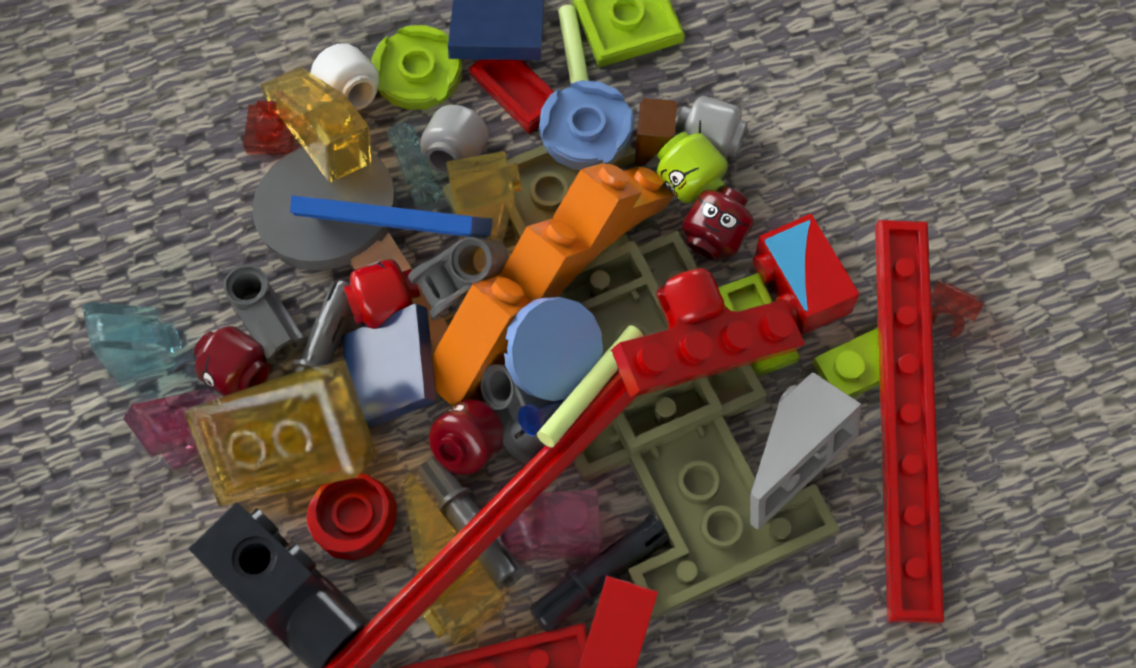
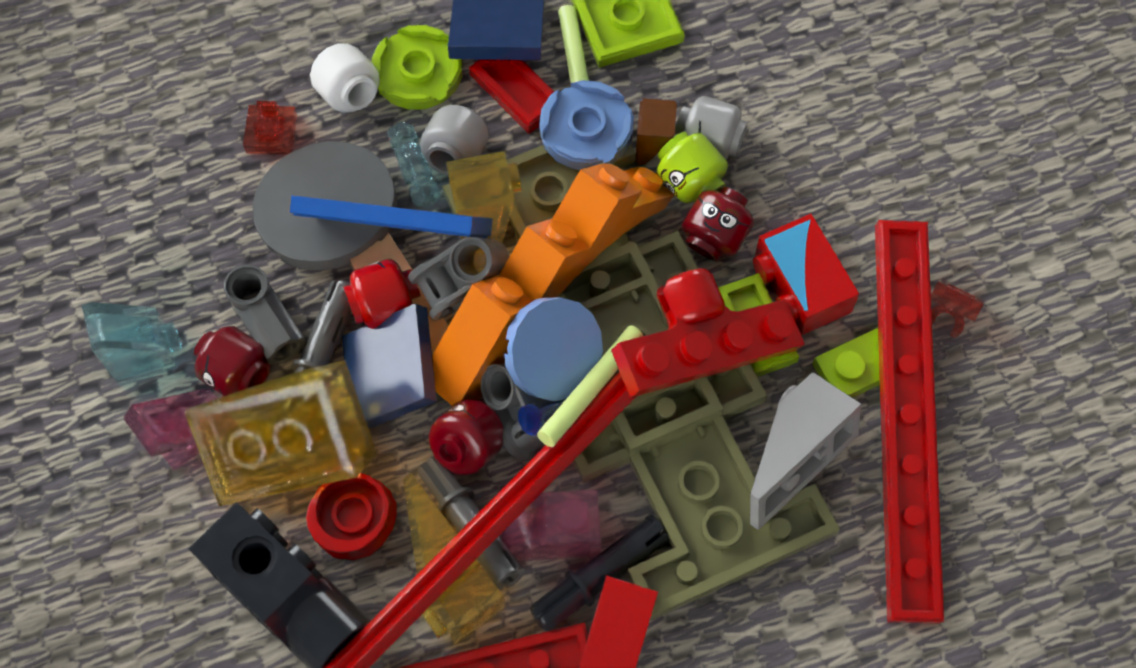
clear yellow slope [260,67,371,183] -> none

